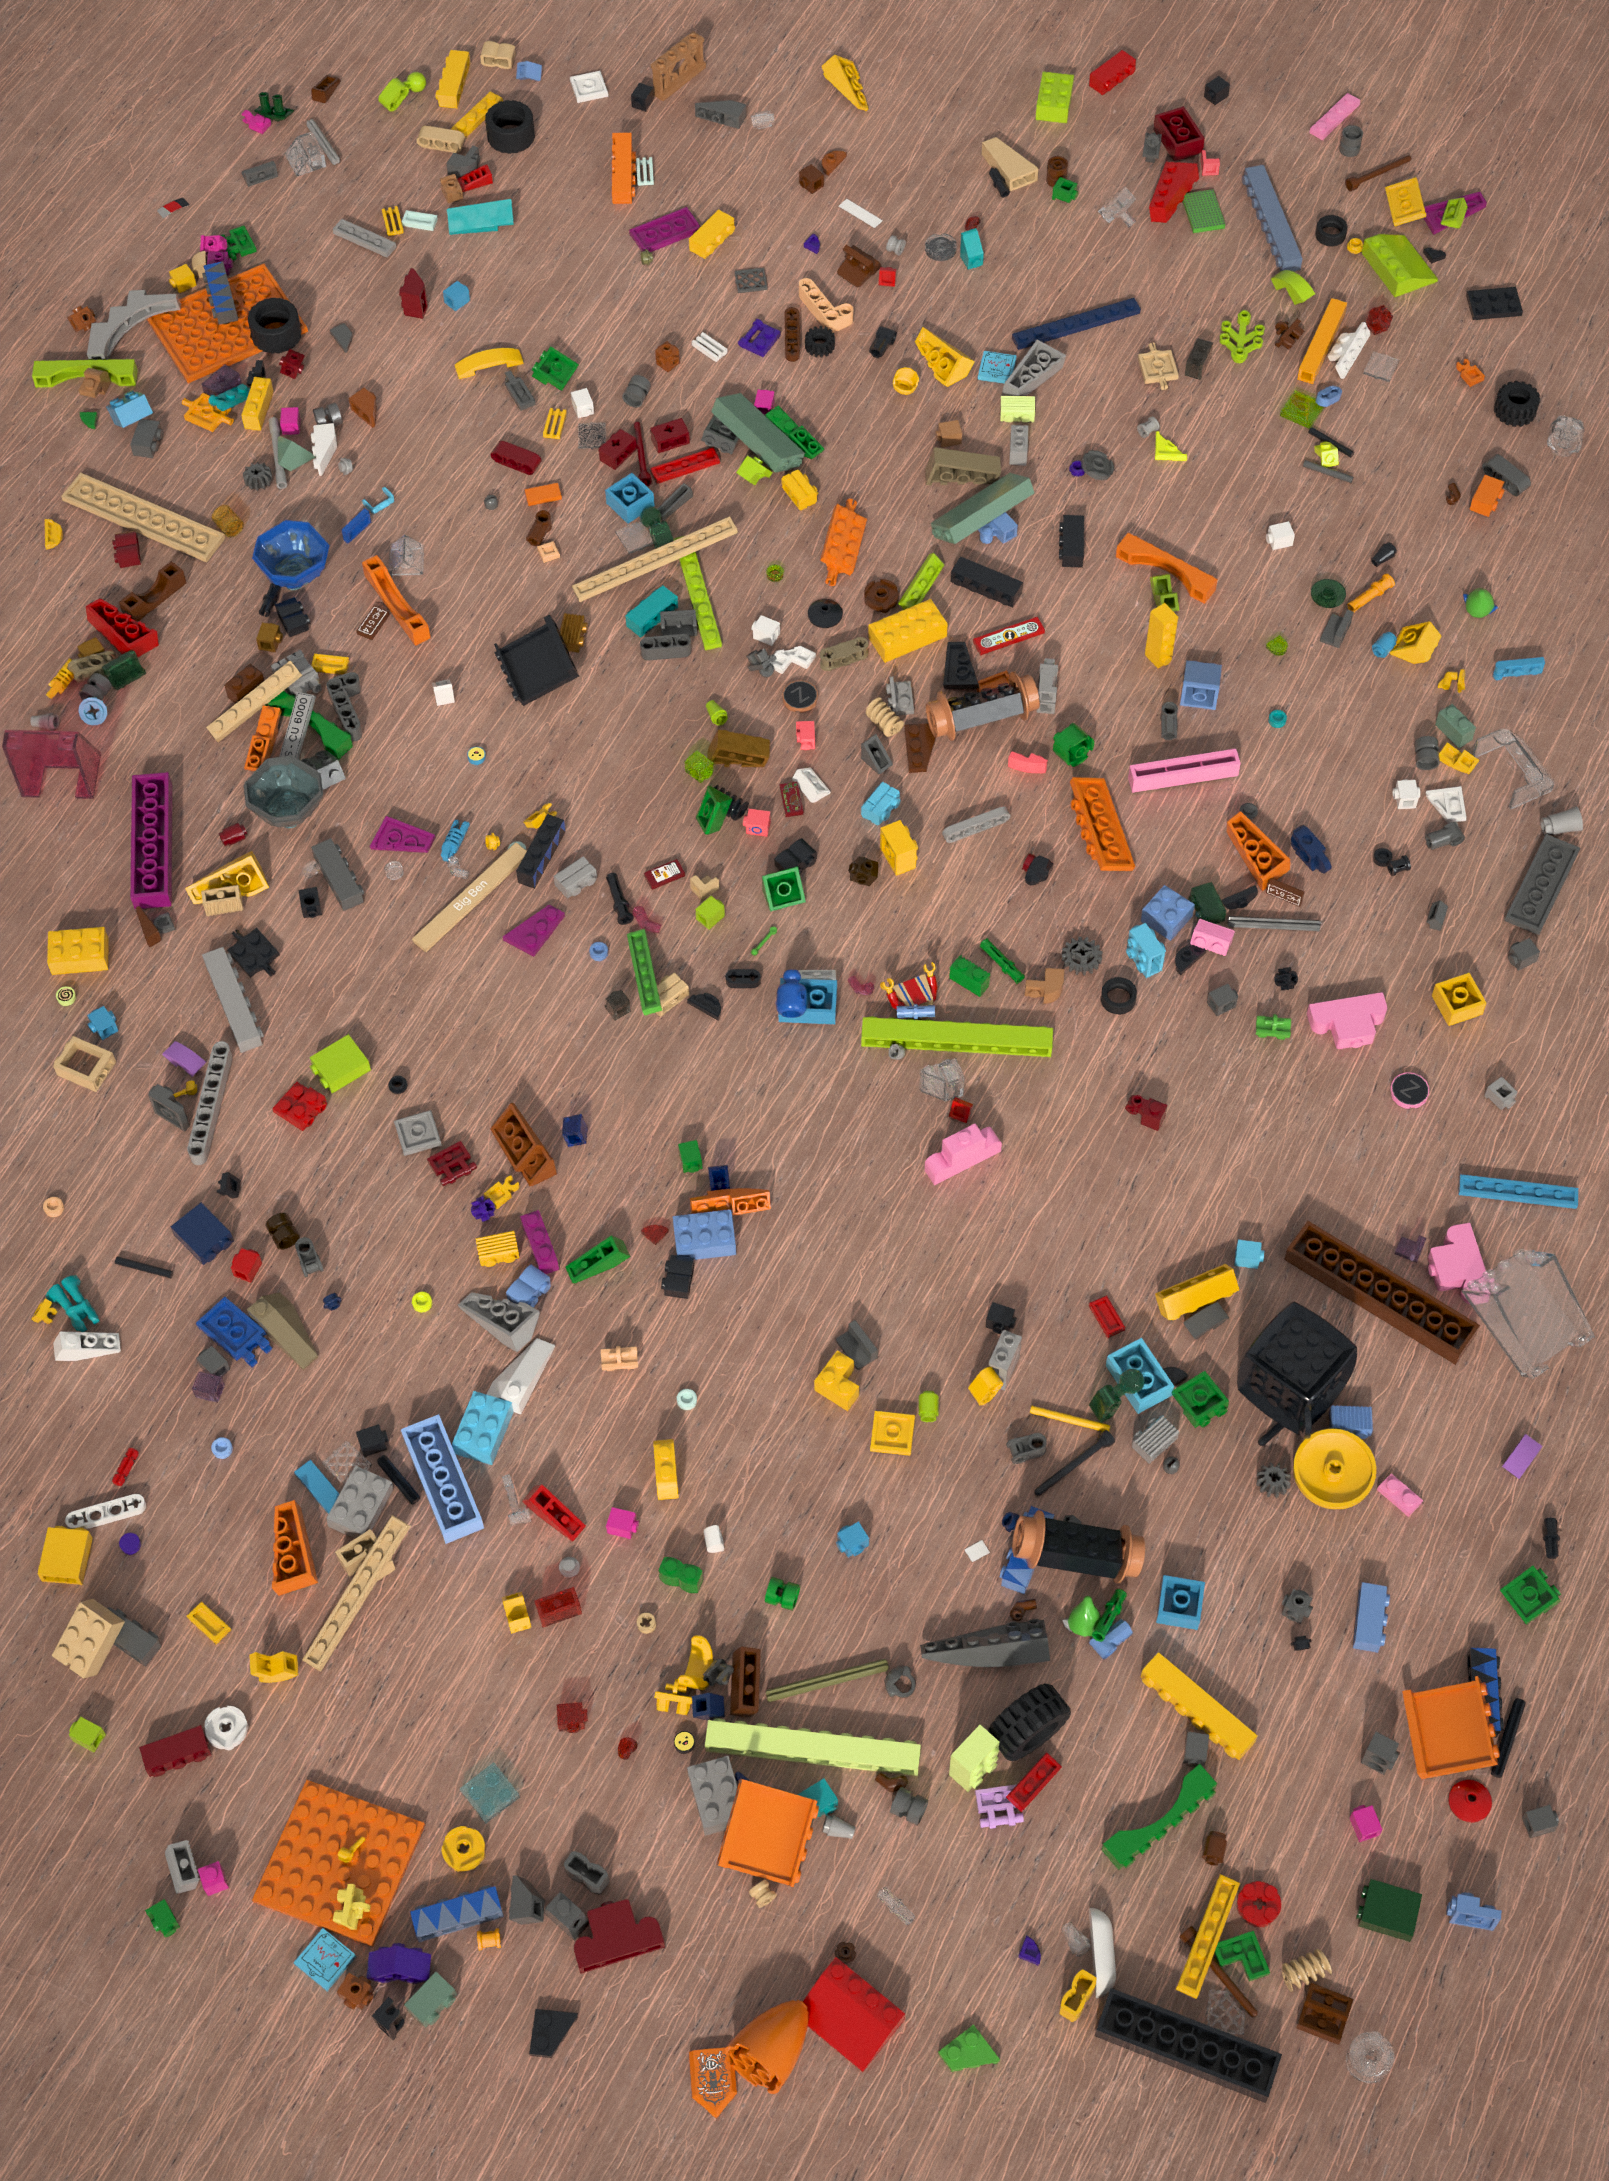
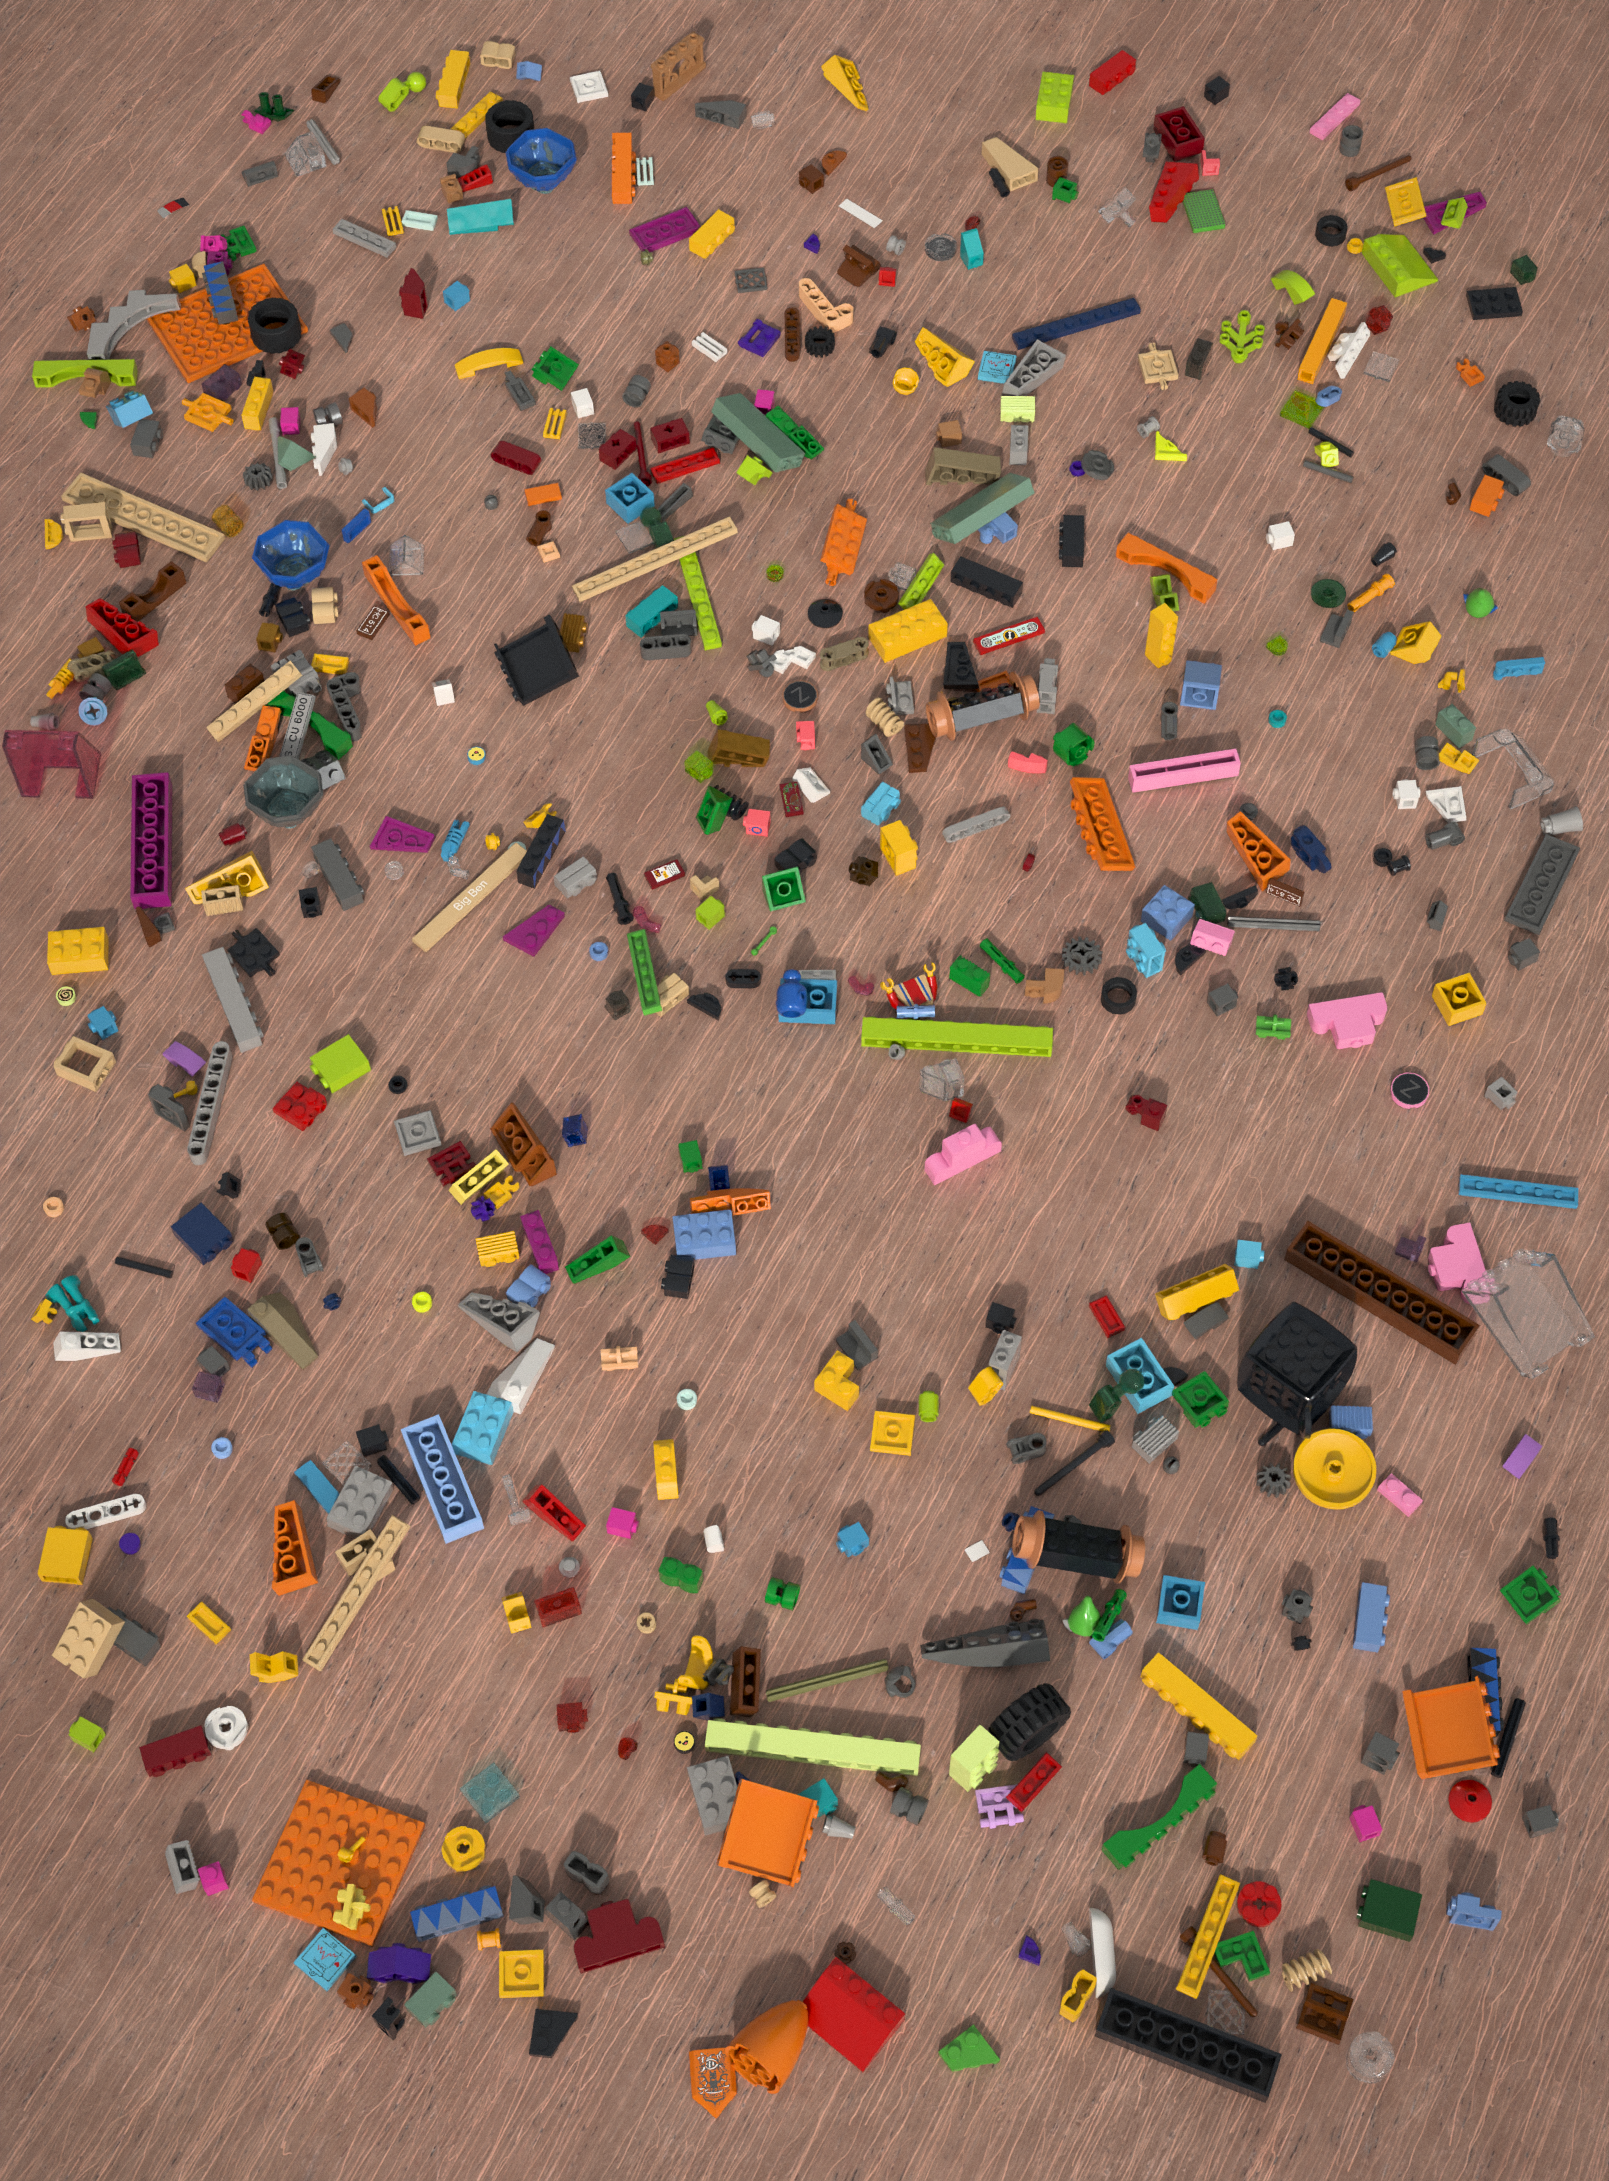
green brick [145,1899,180,1937] -> none
teal plate [208,384,250,411] -> none
yellow brick [781,470,818,511] -> none
black rock [1025,855,1053,886] -> none
sand blue brick [1242,165,1303,271] -> none
none -> tan window [61,502,112,542]
none -> tan brick [312,587,339,624]
none -> light yellow brick [448,1150,508,1205]
none -> yellow plate [499,1950,544,1998]
none -> rock [506,128,577,194]
none -> clear brick [888,562,916,591]
none -> clear green brick [1510,255,1538,285]

